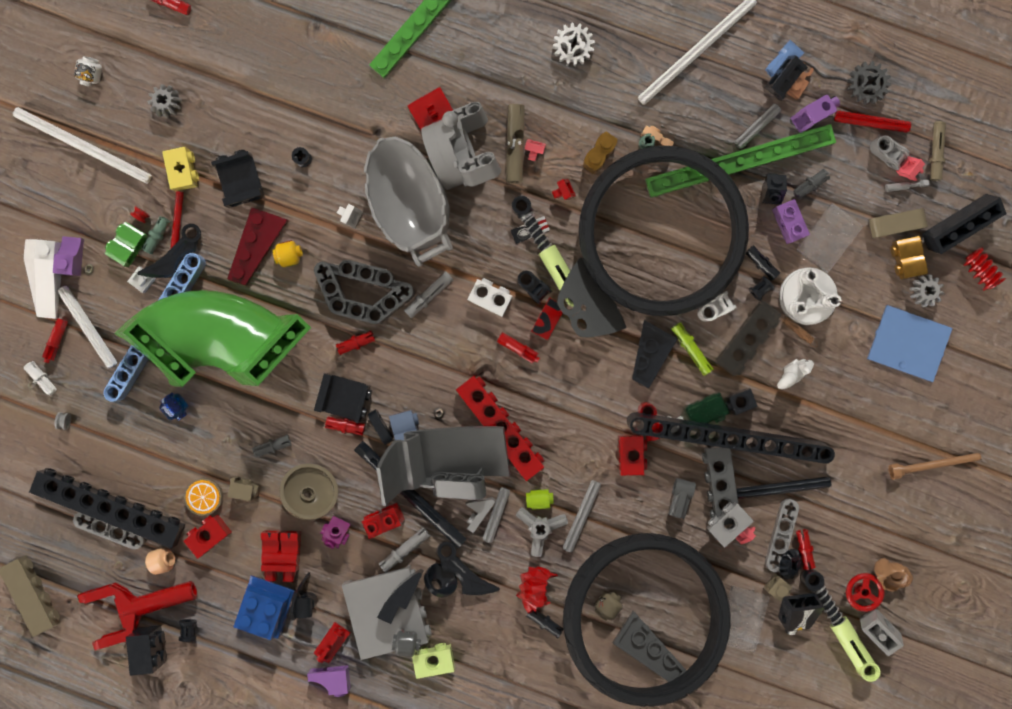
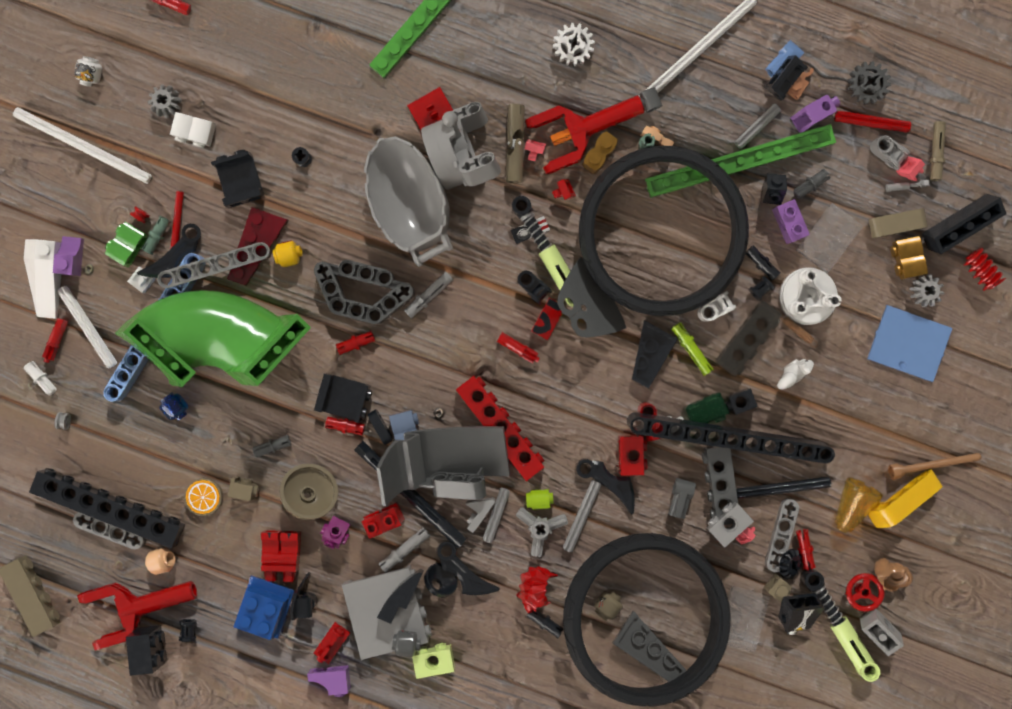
light yellow brick [162,147,199,192] -> none
red brick [184,515,232,559] -> none
white tile [337,204,363,229] -> none
white brick [468,278,512,317] -> none
none -> light grey beam [157,242,270,288]
none -> white brick [170,112,216,148]
none -> red piece [525,87,663,175]
none -> black piece [576,458,635,515]
none -> clear yellow cone [835,477,883,533]
none -> yellow beam [865,469,943,528]

